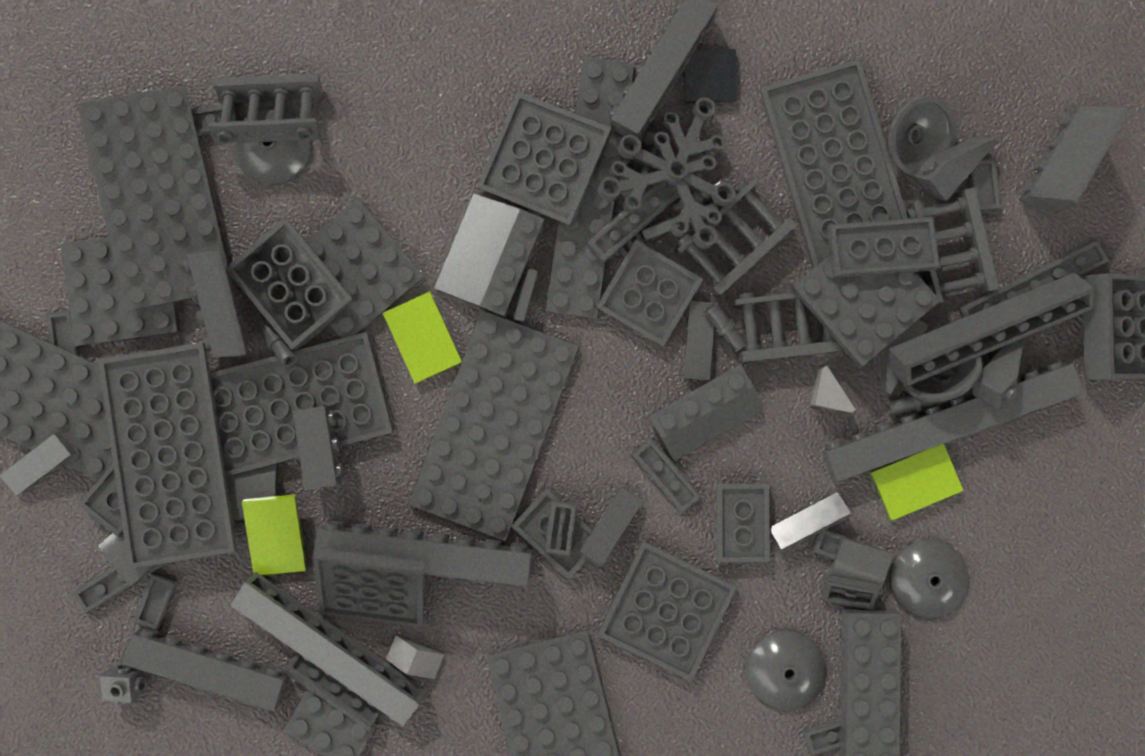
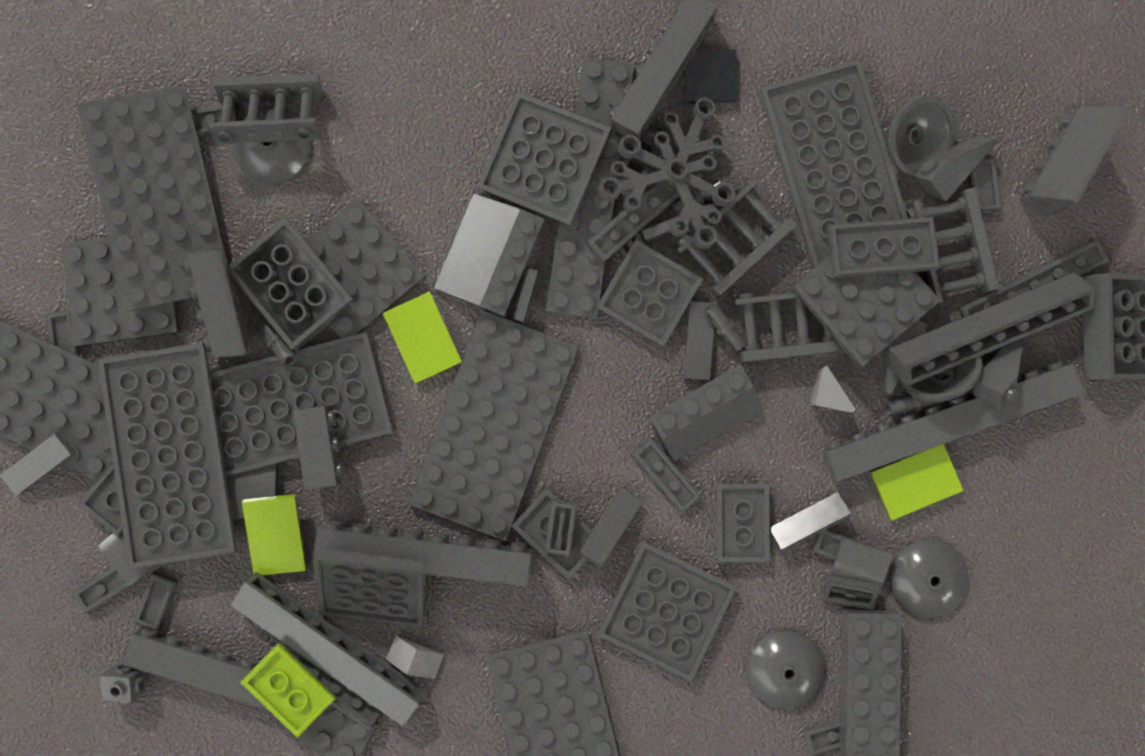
none -> lime tile [240,642,336,738]

